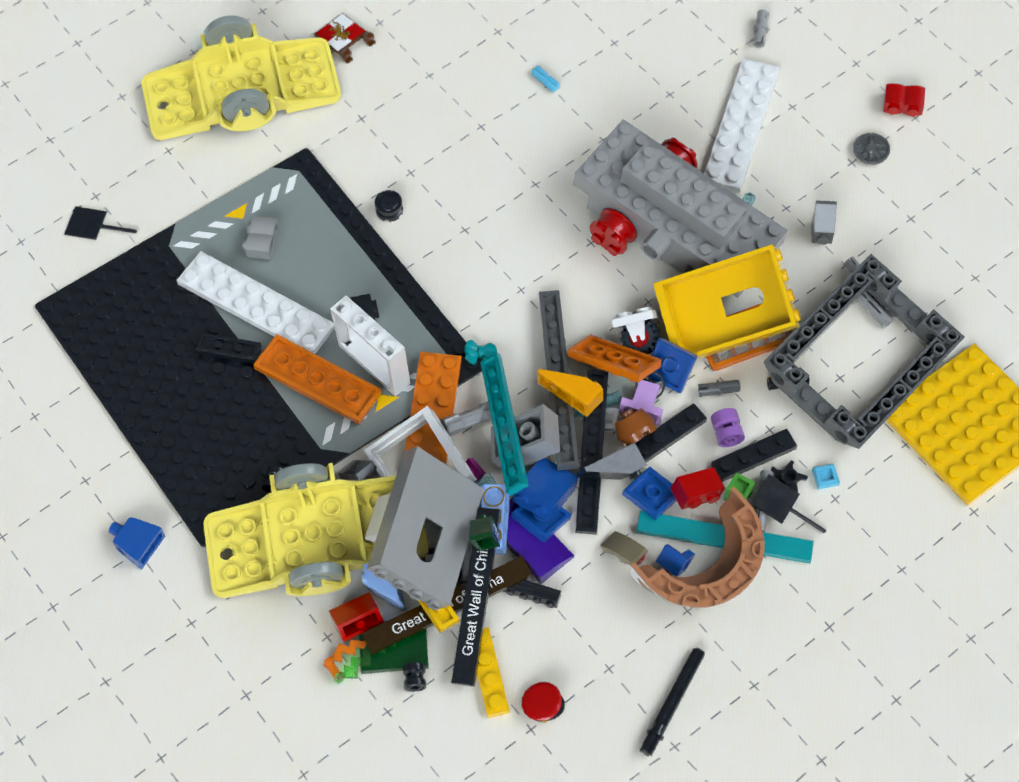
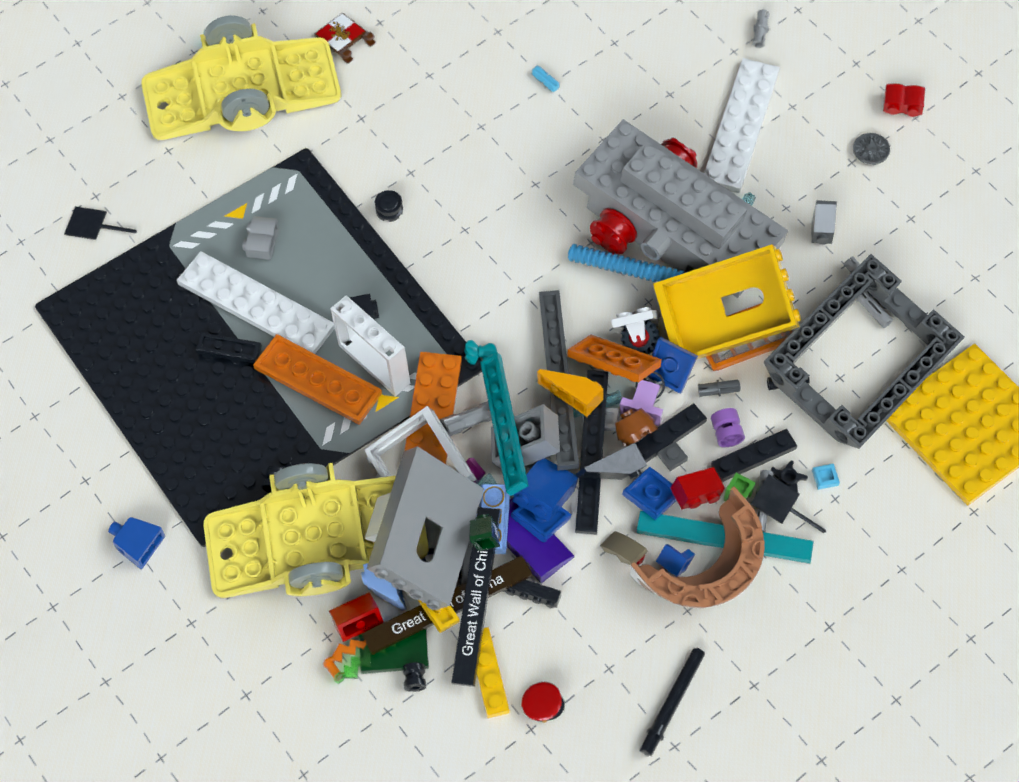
black tile [338,460,377,481] -> none
none -> dark azure piece [568,244,684,282]
none -> dark grey plate [658,441,688,471]

